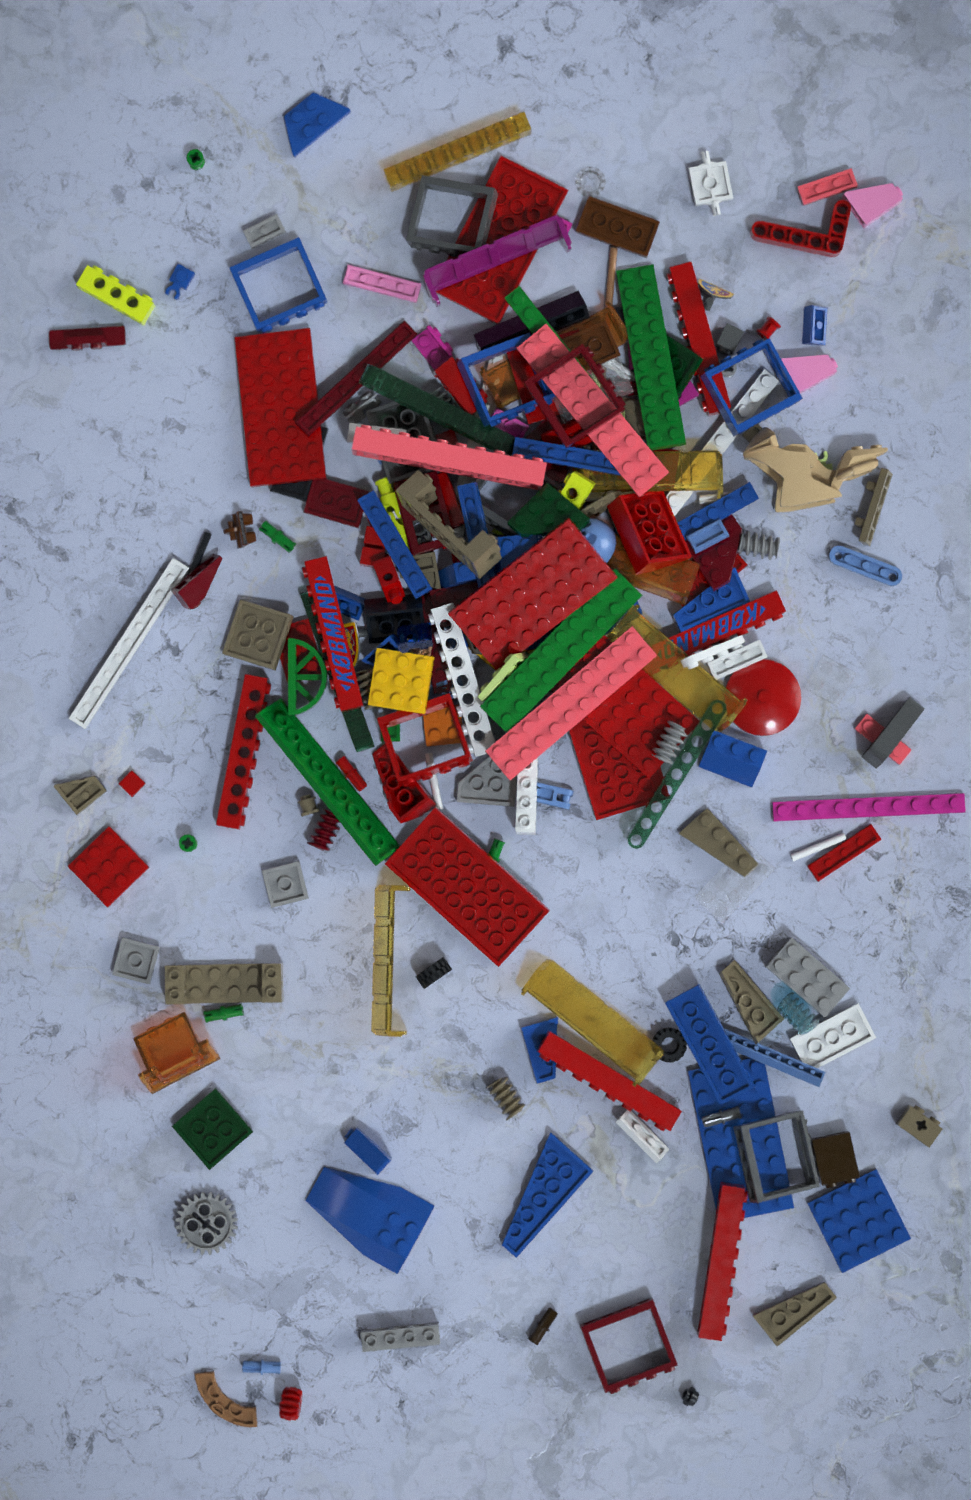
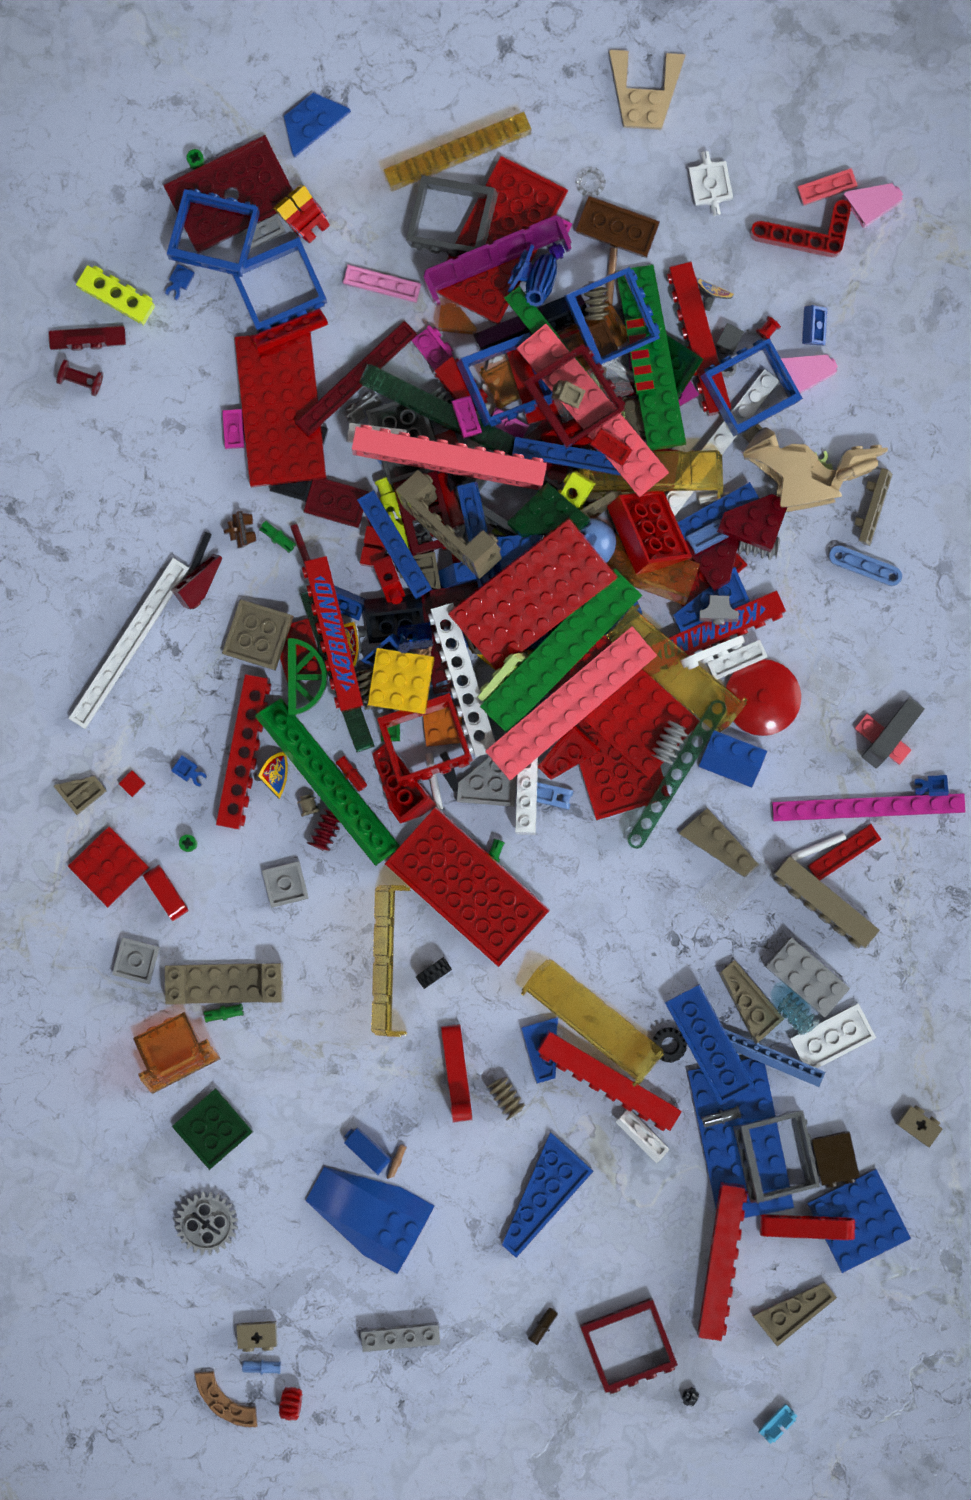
none -> dark red hose [56,360,104,396]
none -> red beam [143,865,189,921]
none -> dark red plate [163,135,296,254]
none -> blue window [167,189,260,277]
none -> blue plate [171,755,207,787]
none -> dark pink plate [222,409,245,449]
none -> dark tan brick [237,1321,278,1352]
none -> red tile [250,309,328,353]
none -> shield [254,752,288,799]
none -> hips [273,184,330,243]
none -> dark red bar [290,524,310,566]
none -> medium nougat piece [387,1144,407,1179]
none -> clear orange slope [438,303,477,335]
none -> black slope [440,751,457,792]
none -> red beam [441,1024,473,1123]
none -> black tile [447,473,466,492]
none -> dark pink plate [451,396,482,439]
none -> blue plate [507,244,557,307]
none -> red wing [538,726,601,780]
none -> dark purple plate [548,242,565,260]
none -> dark tan bracket [551,380,586,408]
none -> blue window [564,267,660,365]
none -> dark tan piece [584,281,609,320]
none -> red plate [590,429,633,466]
none -> tan wing [609,50,685,130]
none -> tile [625,318,655,394]
none -> light grey brick [699,595,739,625]
none -> dark red plate [717,494,787,553]
none -> medium azure hinge [758,1404,798,1444]
none -> red beam [760,1214,855,1240]
none -> dark tan brick [772,856,880,948]
none -> blue plate [915,775,949,796]

